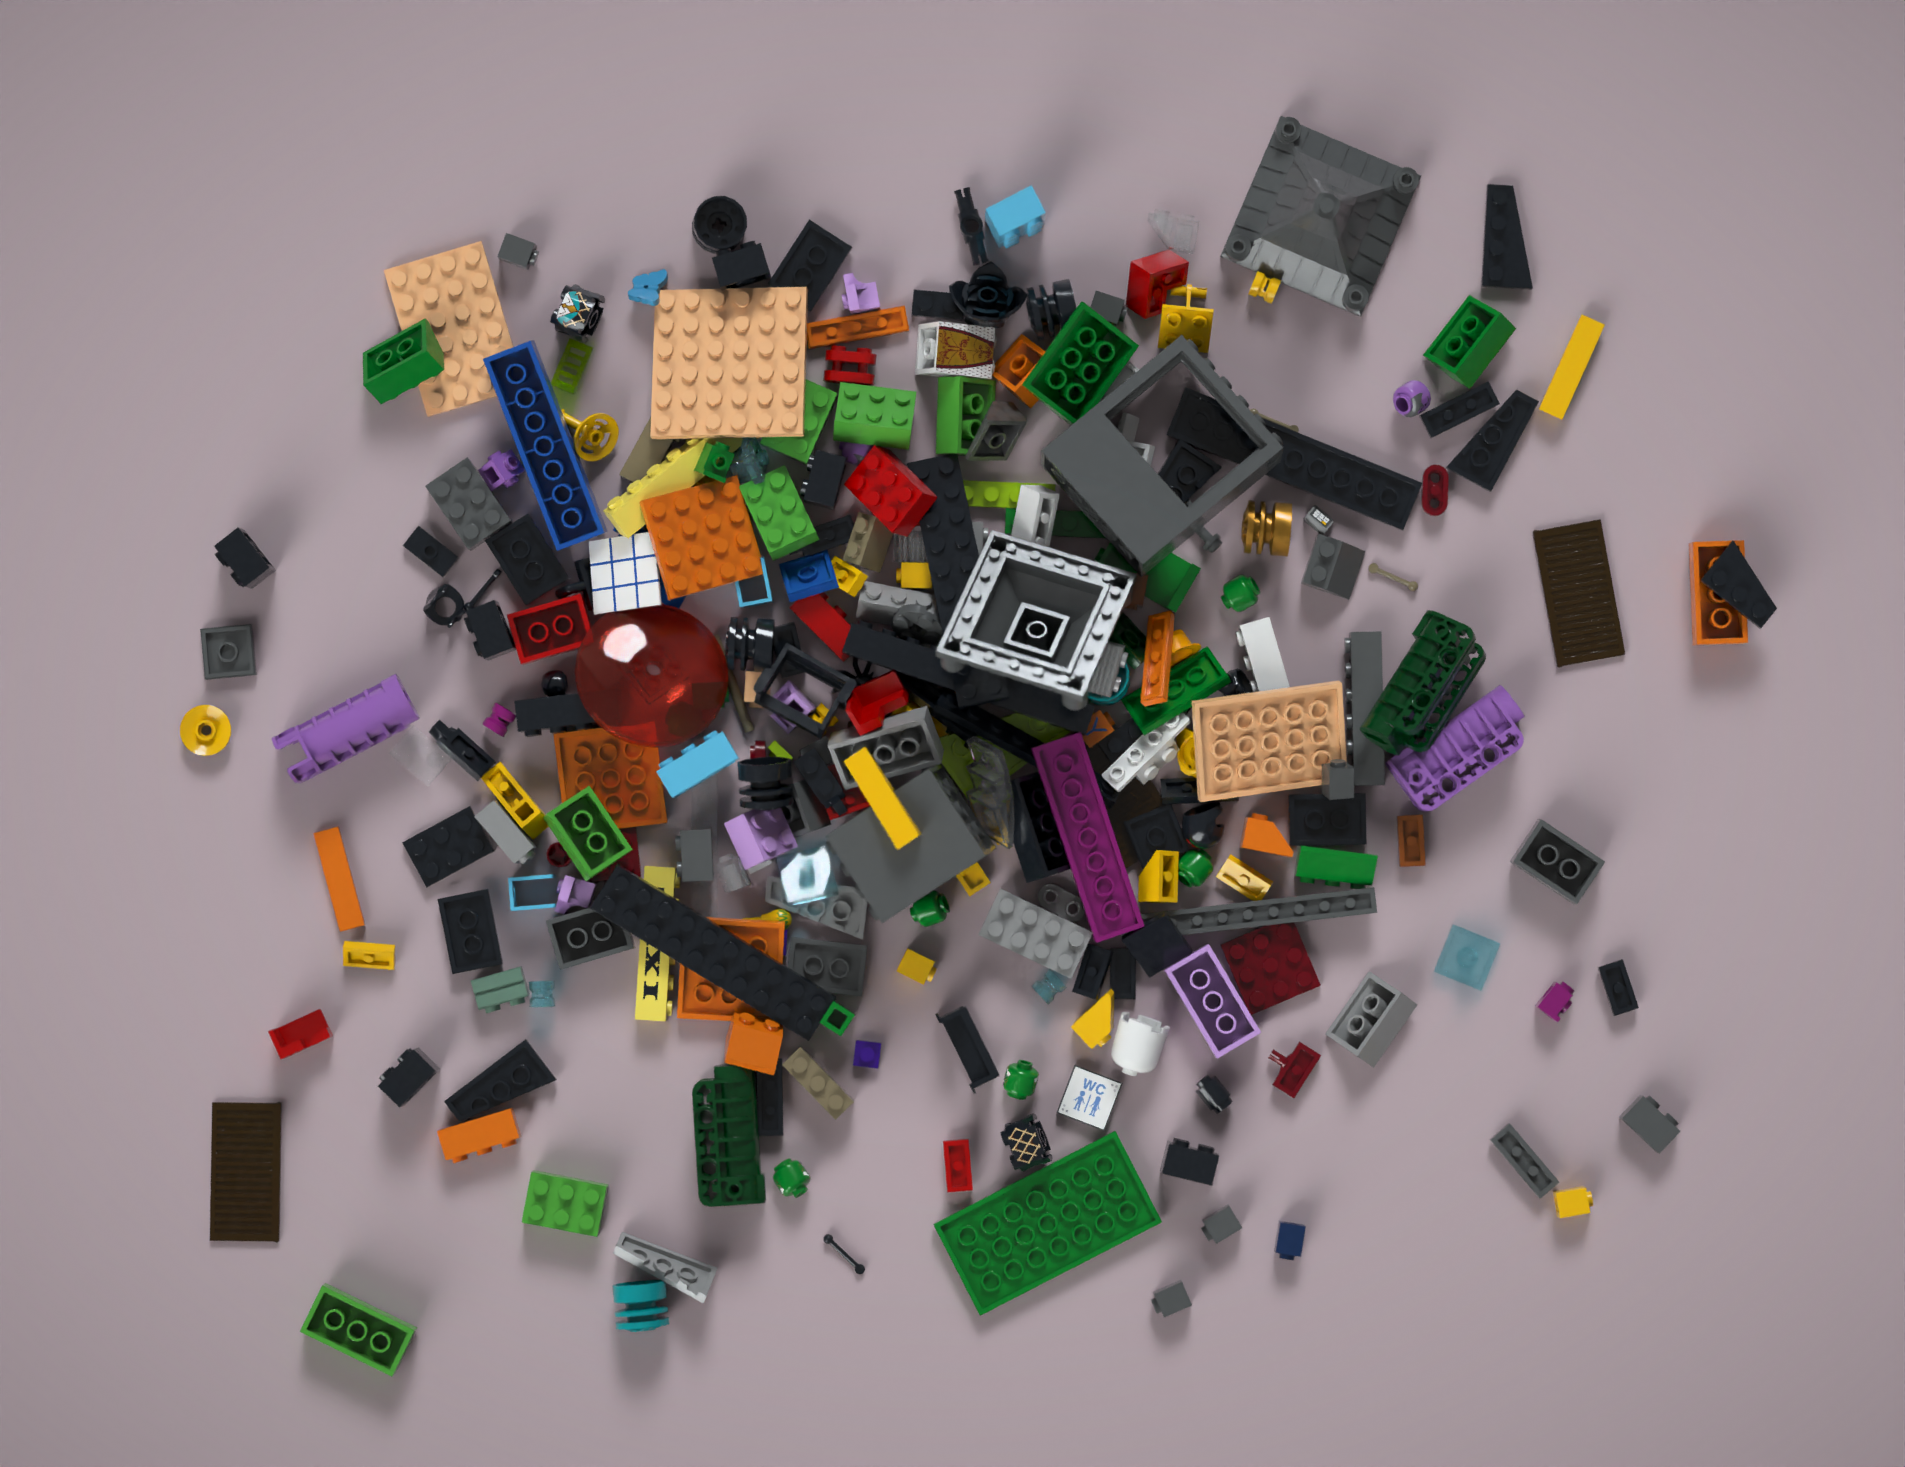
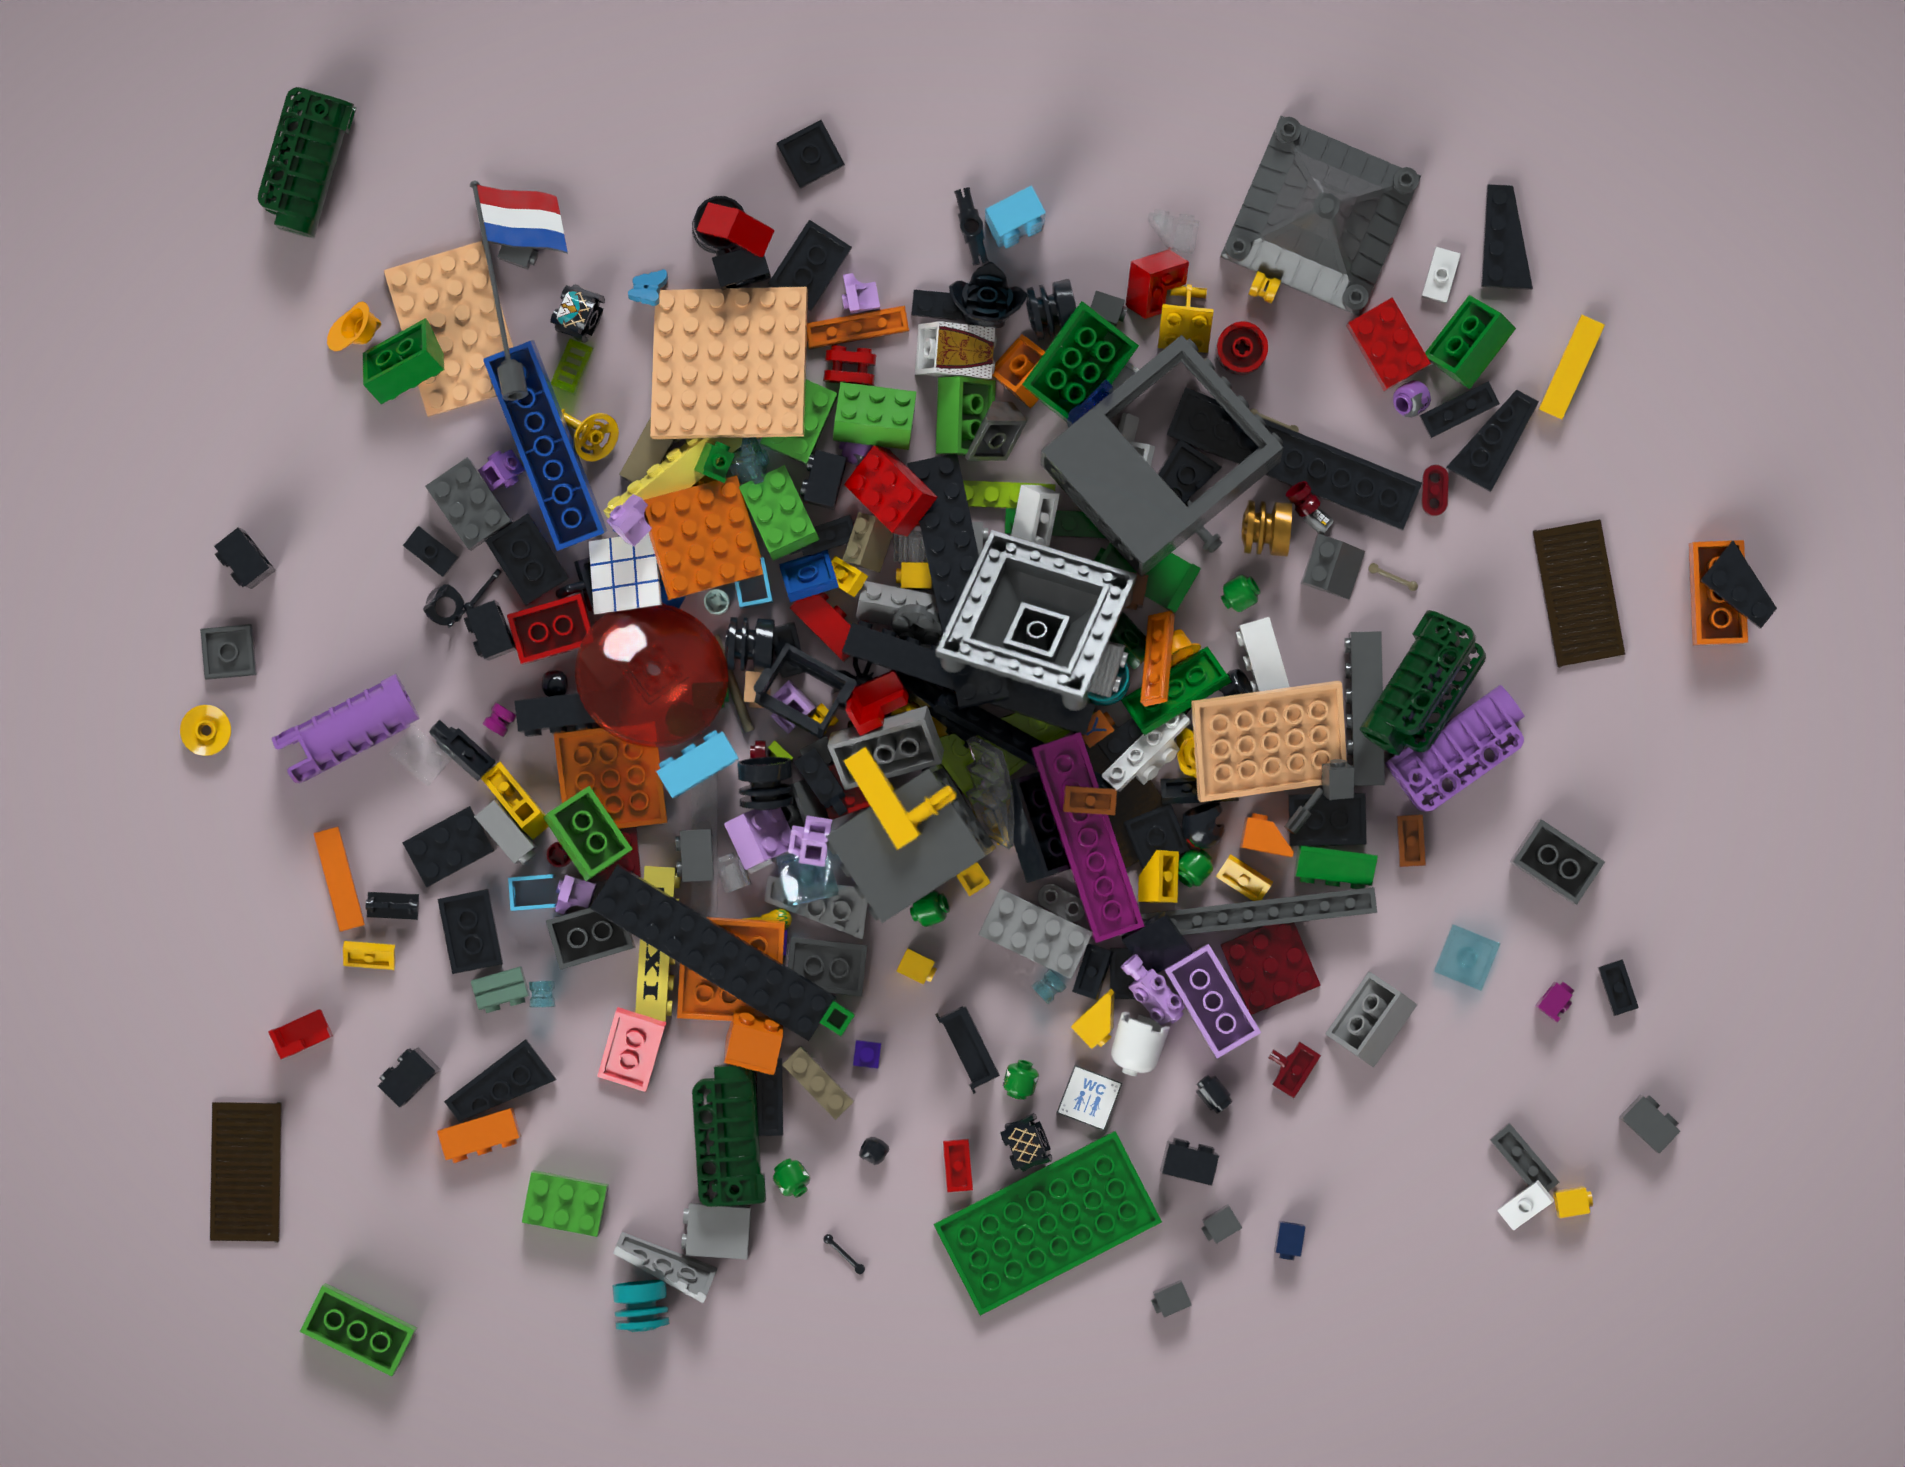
none -> dark green piece [258,87,356,238]
none -> light orange piece [327,301,381,351]
none -> black hinge [366,892,419,920]
none -> flag [470,180,568,401]
none -> coral plate [597,1007,667,1092]
none -> lavender brick [606,494,652,546]
none -> light grey brick [681,1203,751,1259]
none -> red panel [697,202,775,257]
none -> light aqua wheel [704,589,730,615]
none -> black tile [776,120,845,189]
none -> lavender brick [788,816,832,867]
none -> black piece [859,1137,889,1165]
none -> yellow axle [906,786,956,827]
none -> dark orange plate [1063,786,1117,815]
none -> clear blue wing [1067,379,1113,427]
none -> lavender brick [1121,954,1185,1026]
none -> red brick [1216,321,1268,375]
none -> dark grey axle [1284,788,1324,835]
none -> dark red wheel [1286,481,1320,517]
none -> red brick [1346,297,1431,391]
none -> white plate [1422,247,1460,303]
none -> white plate [1498,1180,1554,1231]

